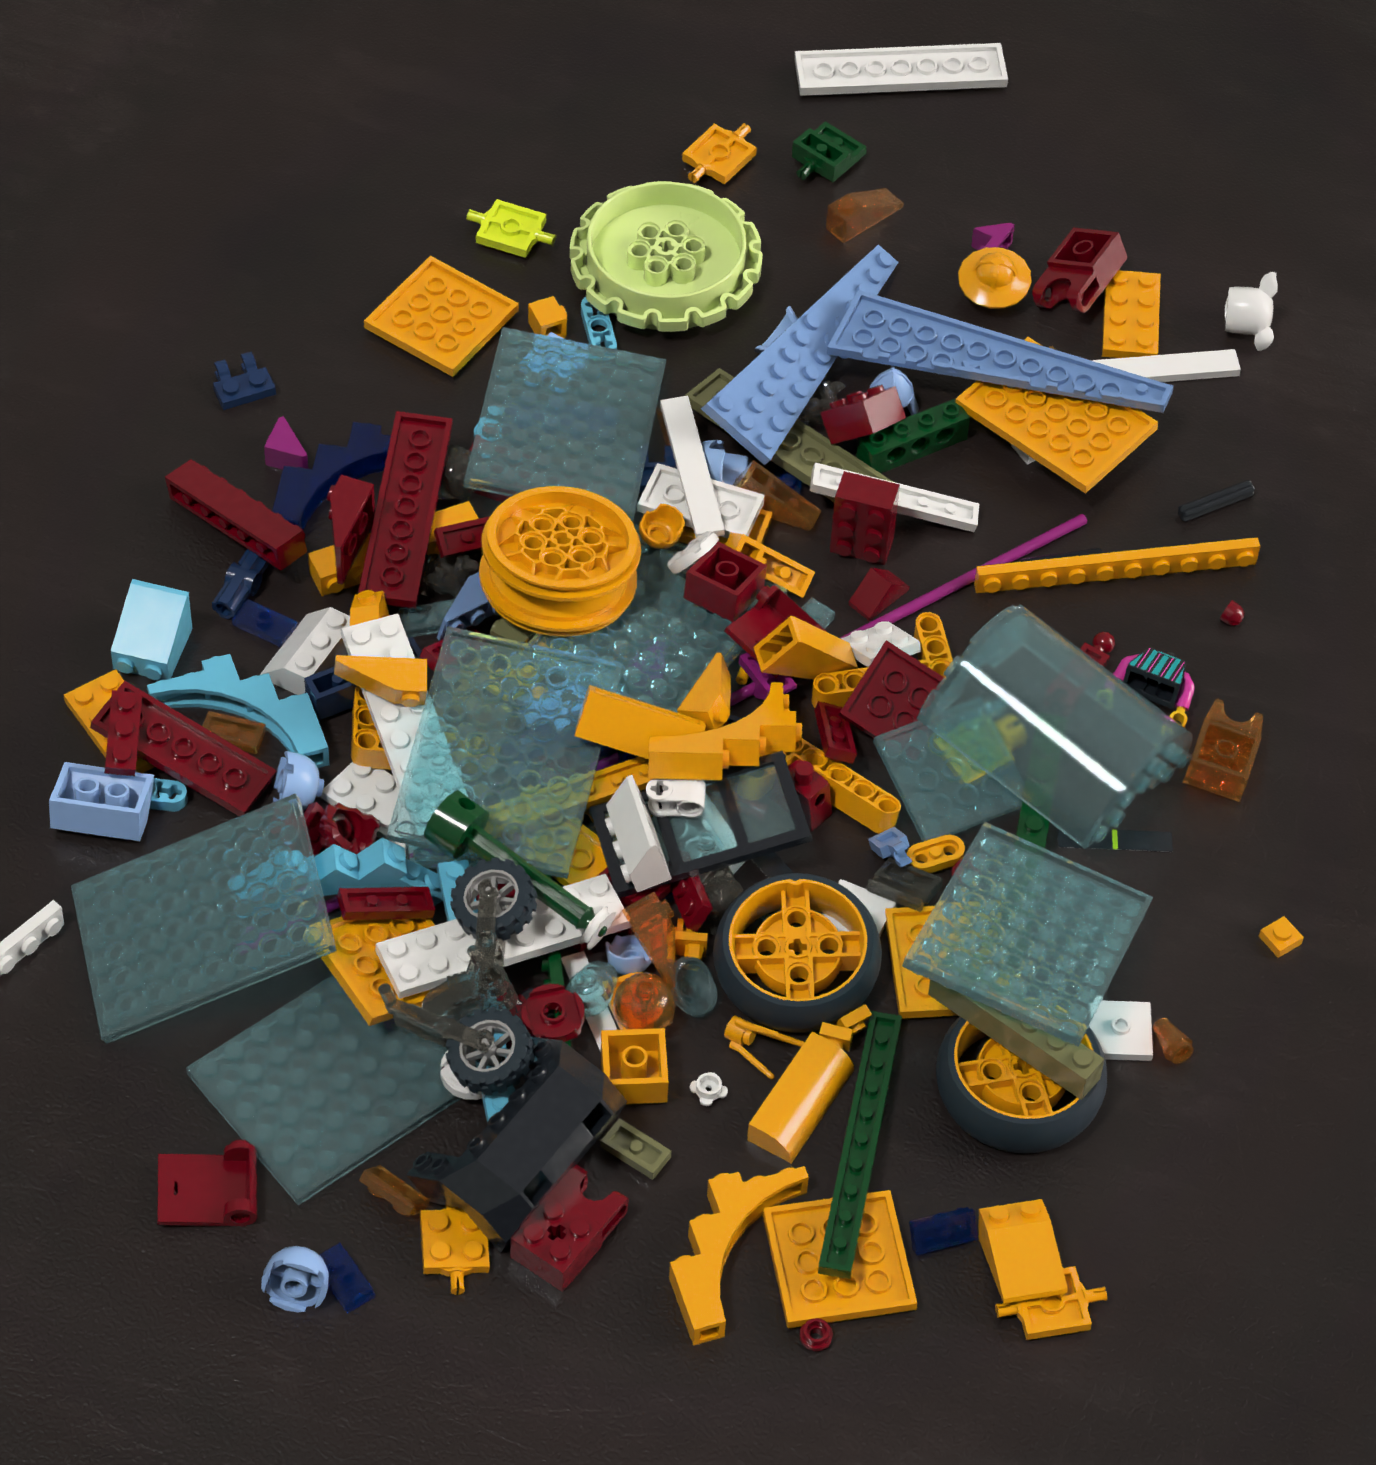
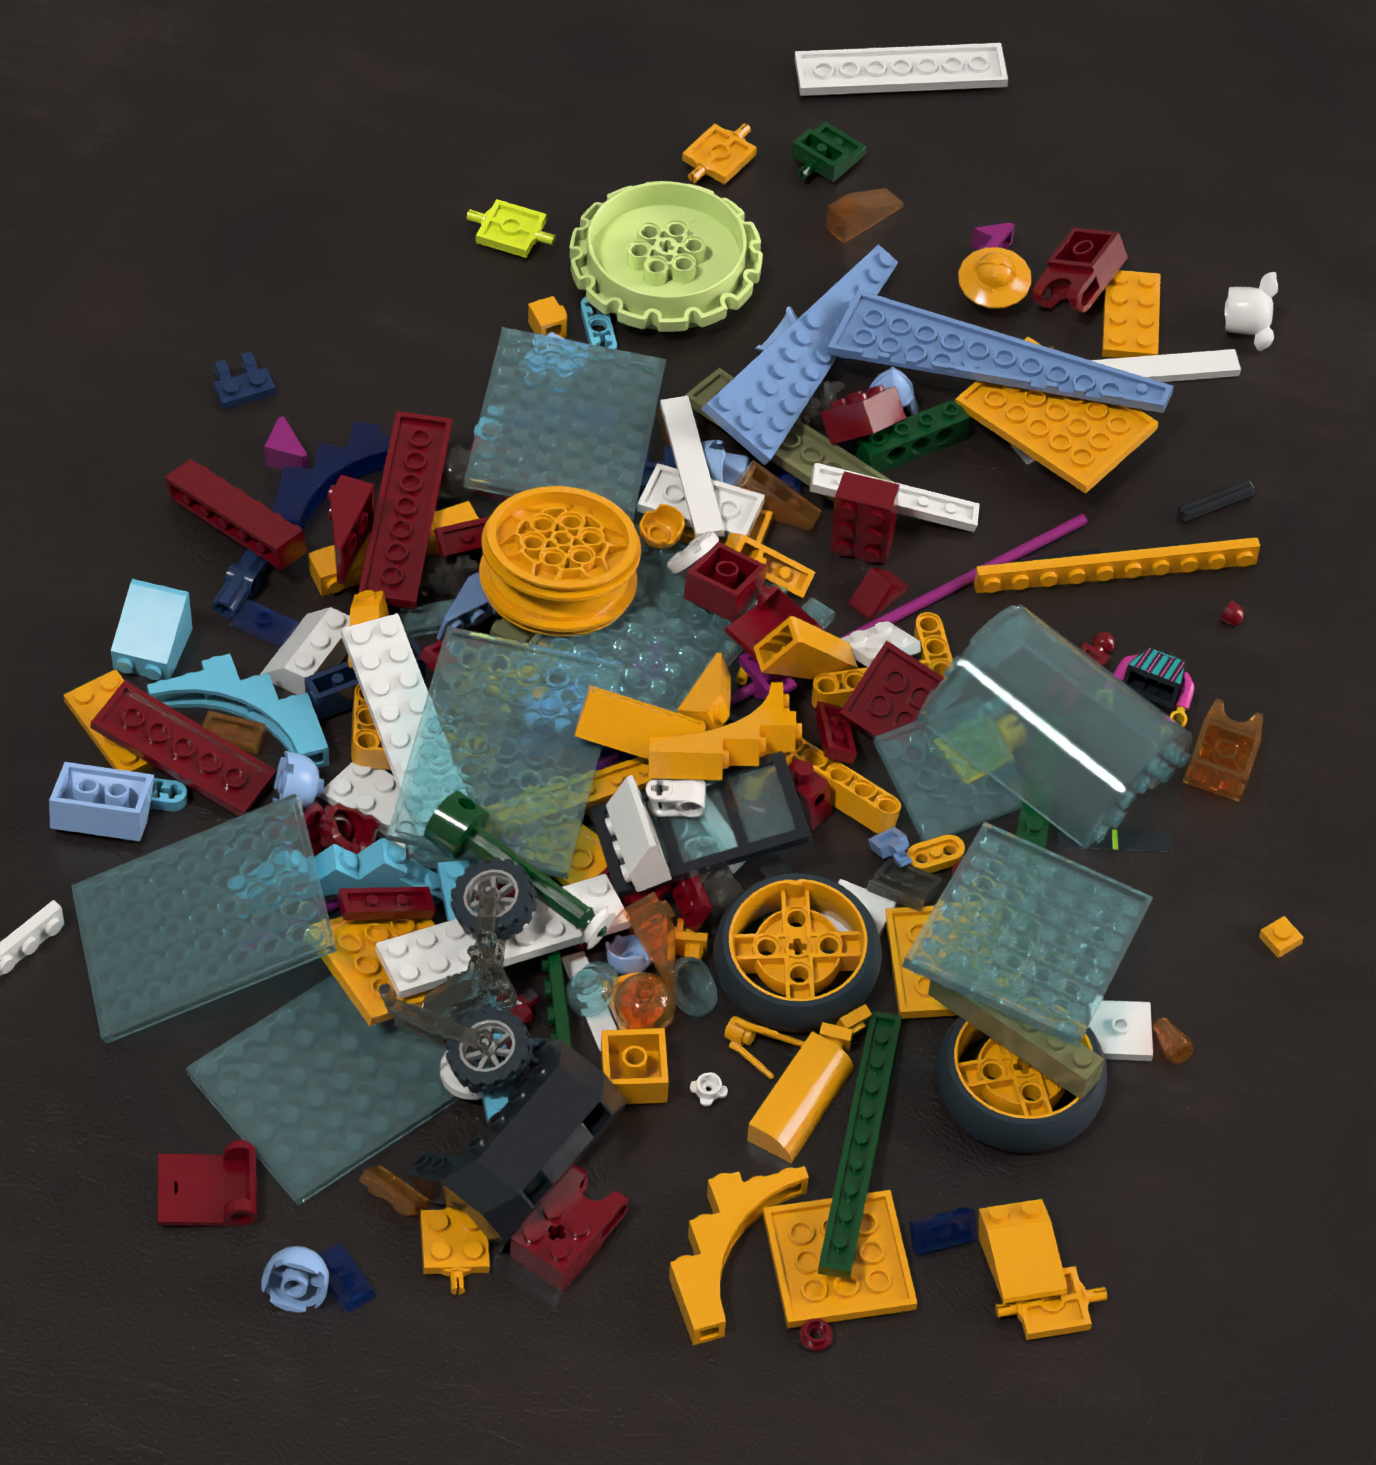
dark red plate [104,690,142,776] -> none
light orange slope [334,655,427,707] -> none
light orange plate [364,256,519,377] -> none
dark red plate [521,984,585,1042] -> none
olive plate [600,1118,672,1180] -> none

